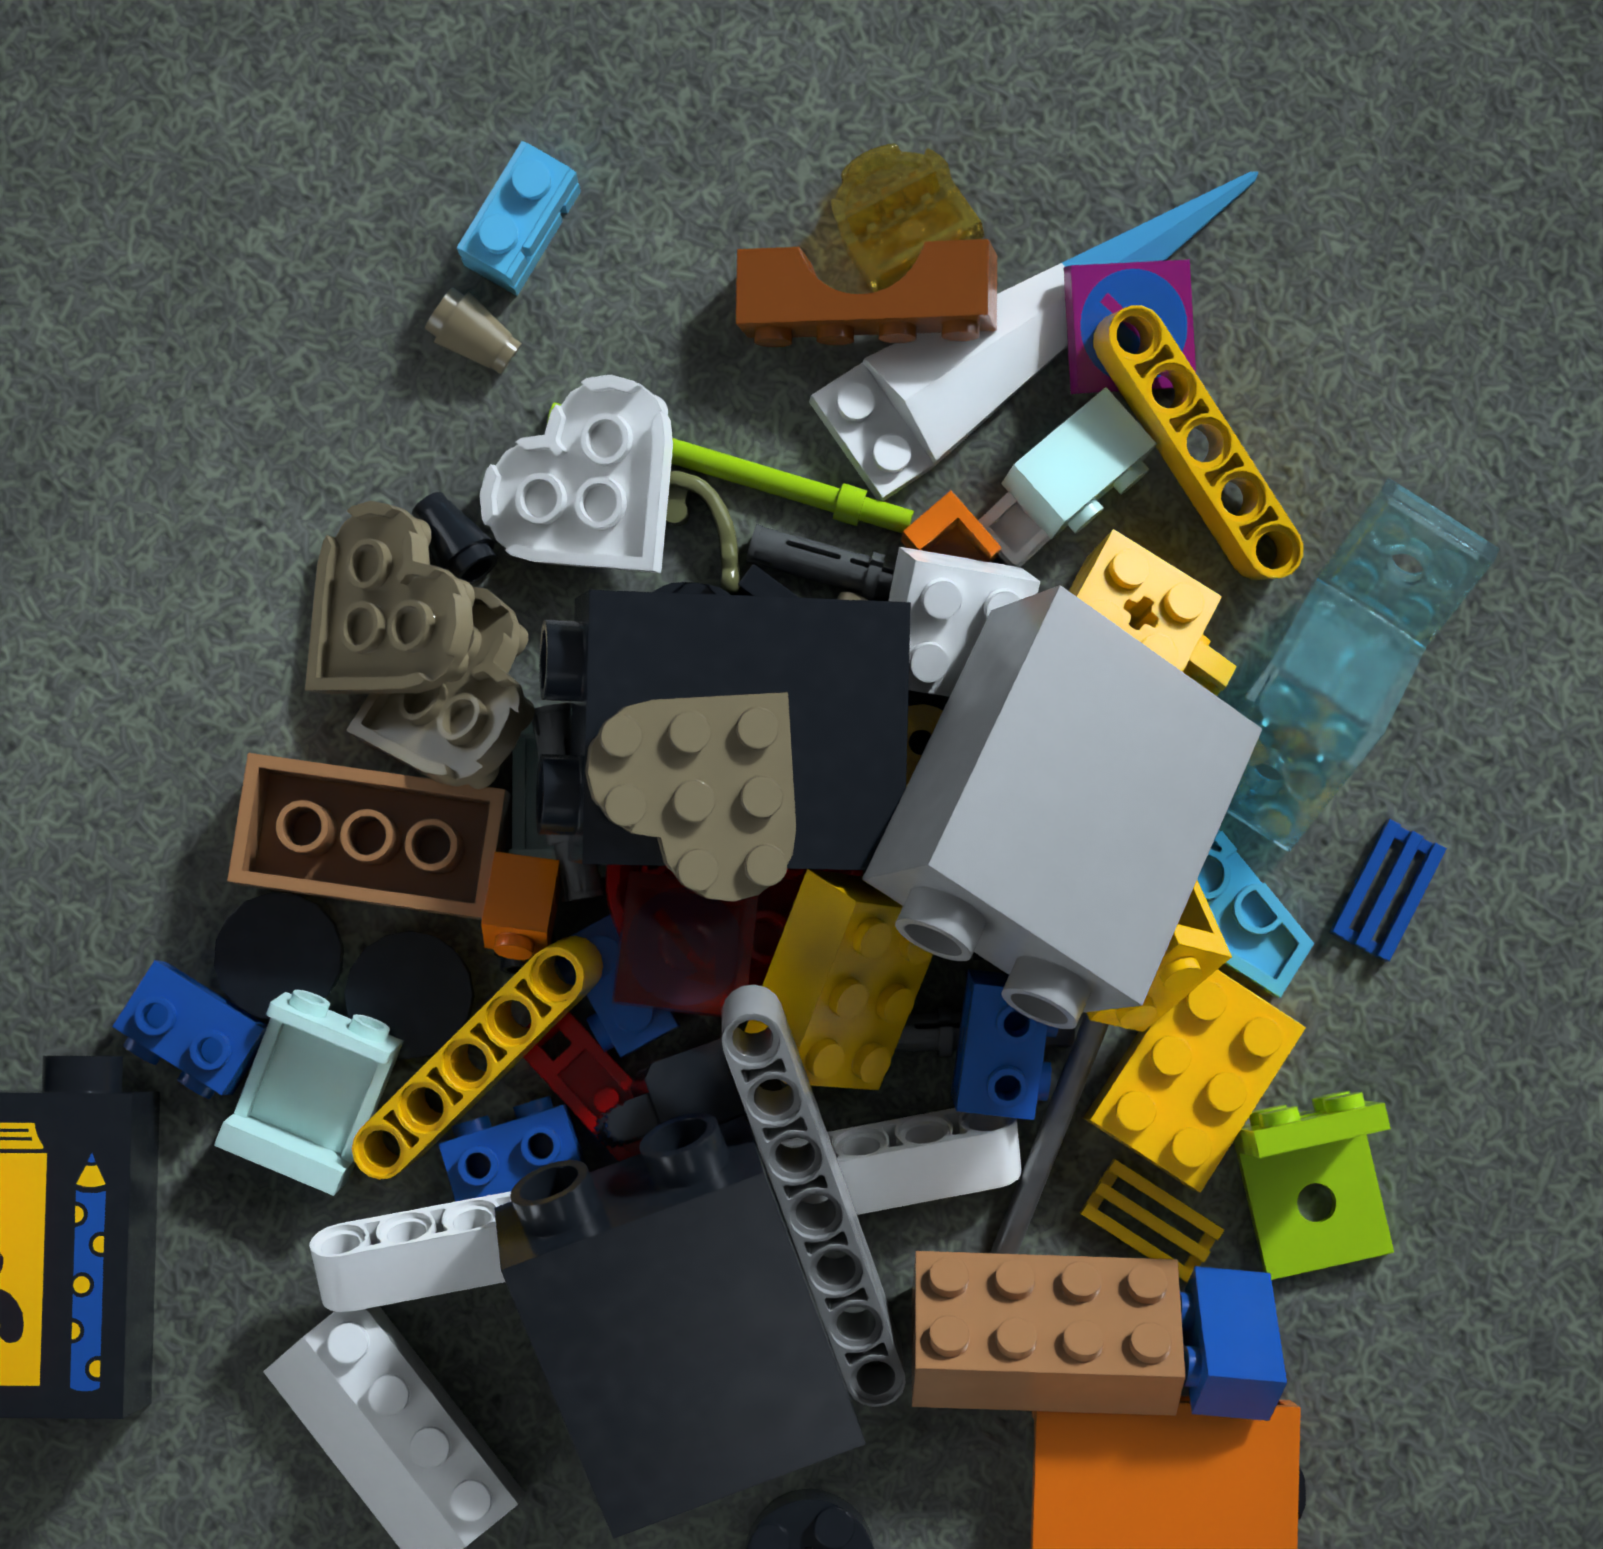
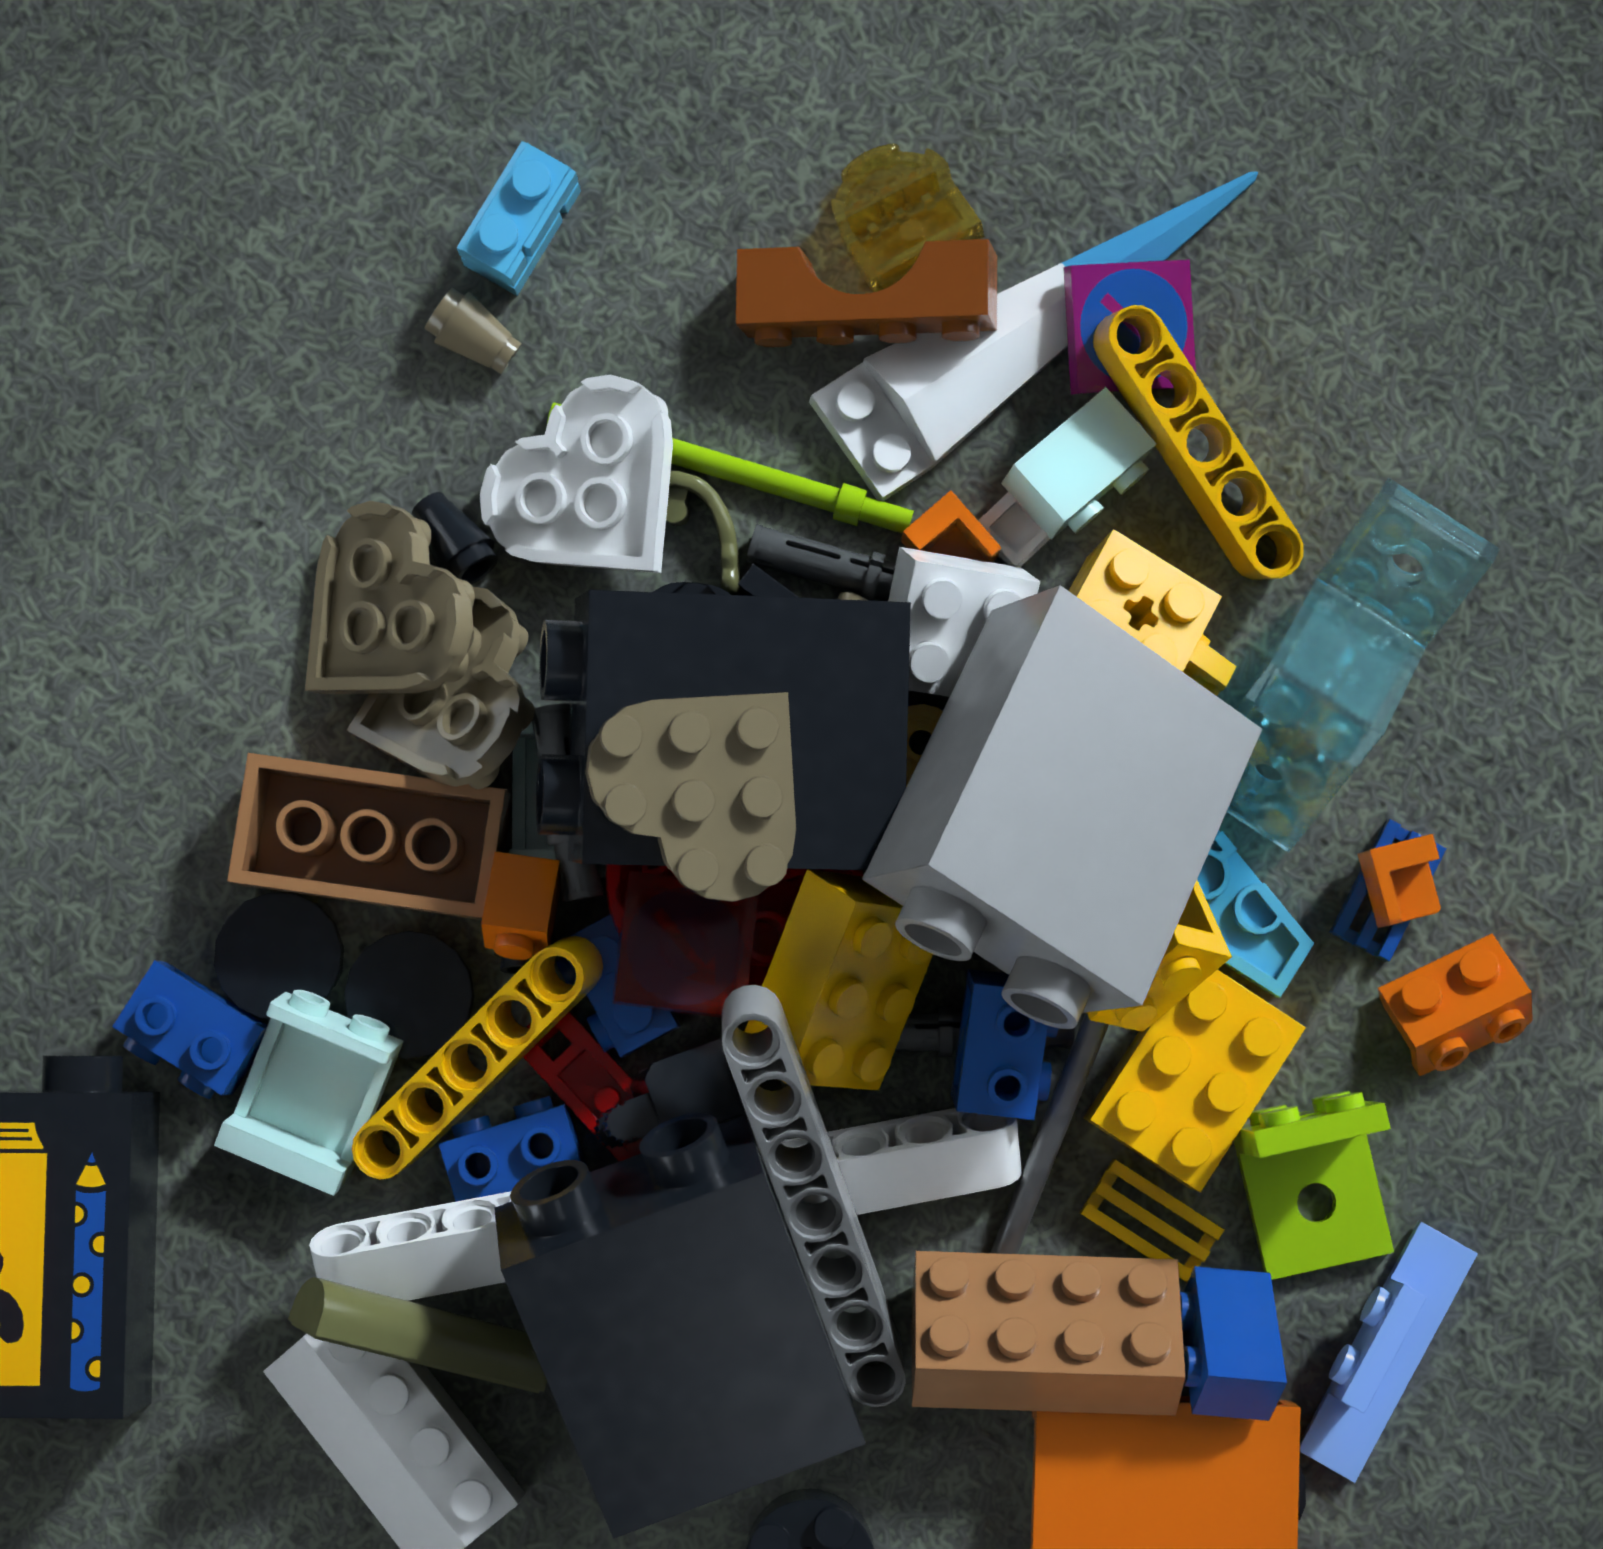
none -> olive brick [288,1277,547,1393]
none -> light blue bracket [1300,1221,1478,1483]
none -> orange panel [1358,834,1441,928]
none -> orange bracket [1378,933,1533,1076]

